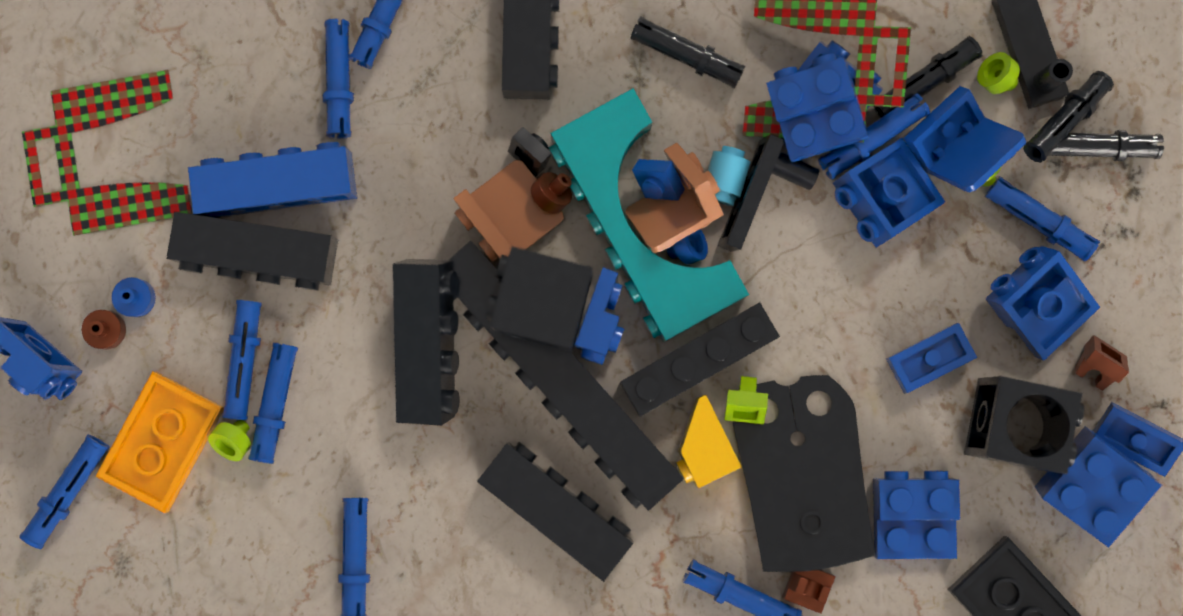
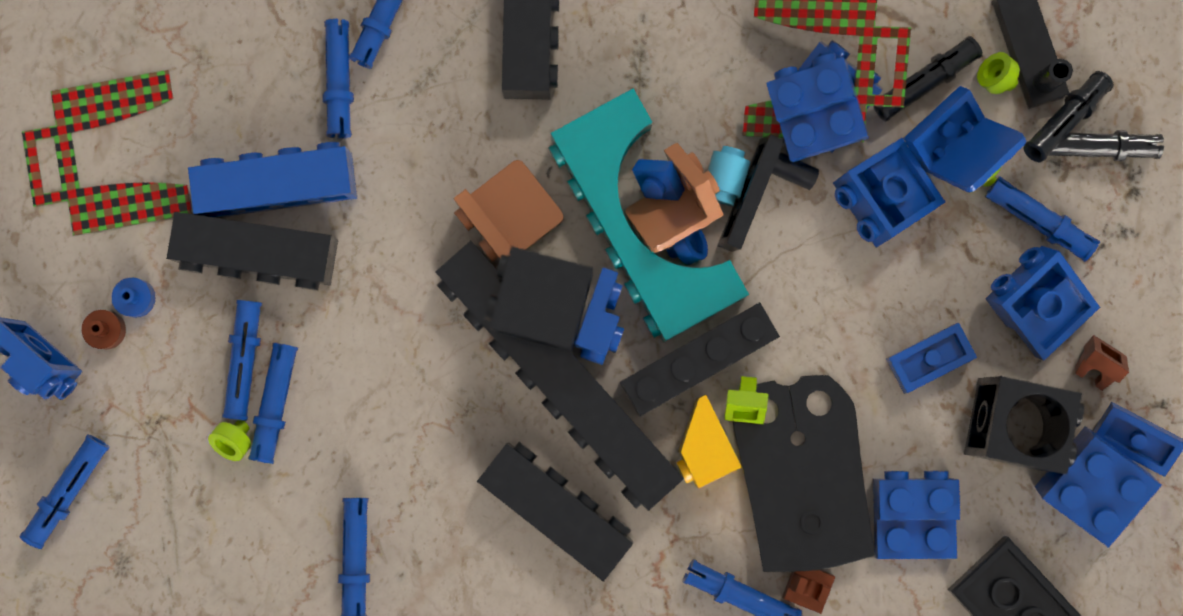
light orange tile [95,371,224,513] -> none
black brick [393,259,460,426] -> none
black plate [508,127,552,177] -> none
copper tile [531,172,572,214] -> none
black pin [630,16,746,89] -> none
blue pin [818,93,930,180] -> none

